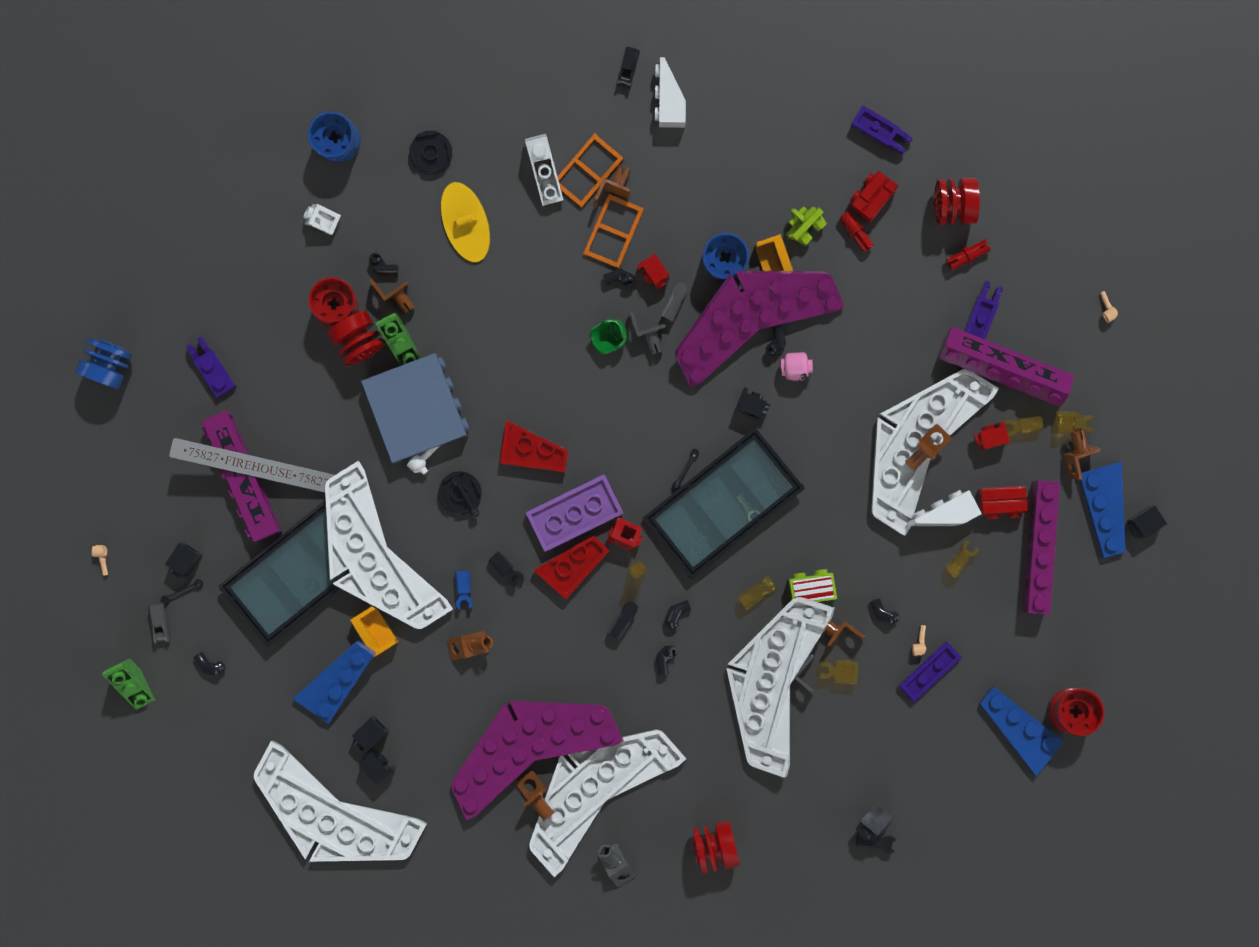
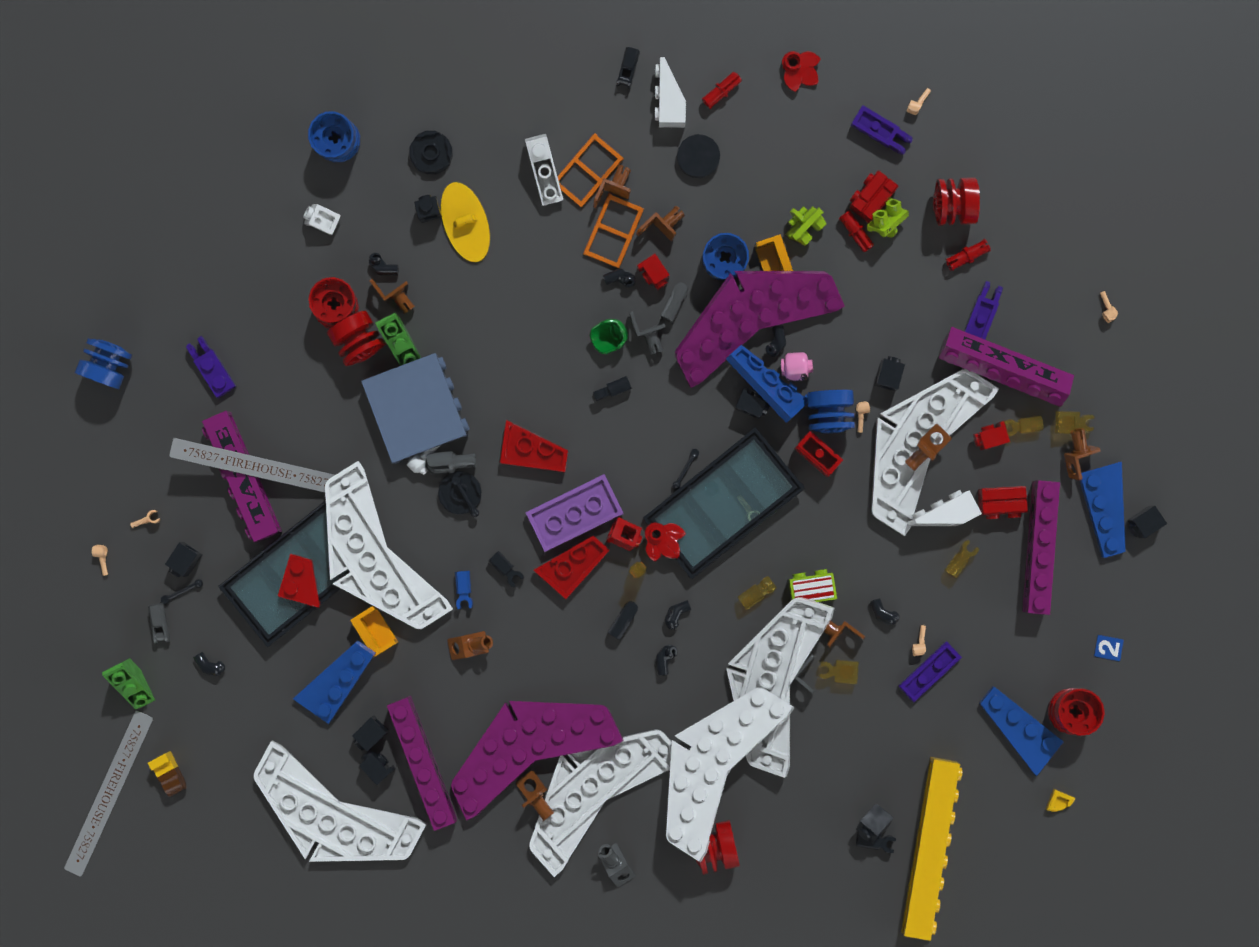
none -> light grey sticker [64,711,153,877]
none -> light nougat hand [130,510,161,528]
none -> leg [148,751,187,797]
none -> red wing [278,554,321,608]
none -> magenta brick [387,696,457,831]
none -> black brick [414,195,442,223]
none -> dark grey arm [426,451,476,475]
none -> black bar [593,376,632,401]
none -> dark orange bracket [636,206,685,241]
none -> red plate [644,522,686,562]
none -> white wing [666,688,794,862]
none -> black tile [677,134,720,179]
none -> red axle [702,72,742,109]
none -> blue wing [726,345,807,423]
none -> red plate [782,51,821,92]
none -> red brick [794,431,843,477]
none -> blue wheel [807,390,855,433]
none -> light nougat hand [856,401,870,433]
none -> lime hips [867,198,909,238]
none -> black brick [874,356,905,391]
none -> yellow brick [901,757,962,941]
none -> light nougat hand [906,88,931,115]
none -> yellow tile [1045,789,1075,812]
none -> blue sticker [1094,635,1124,661]

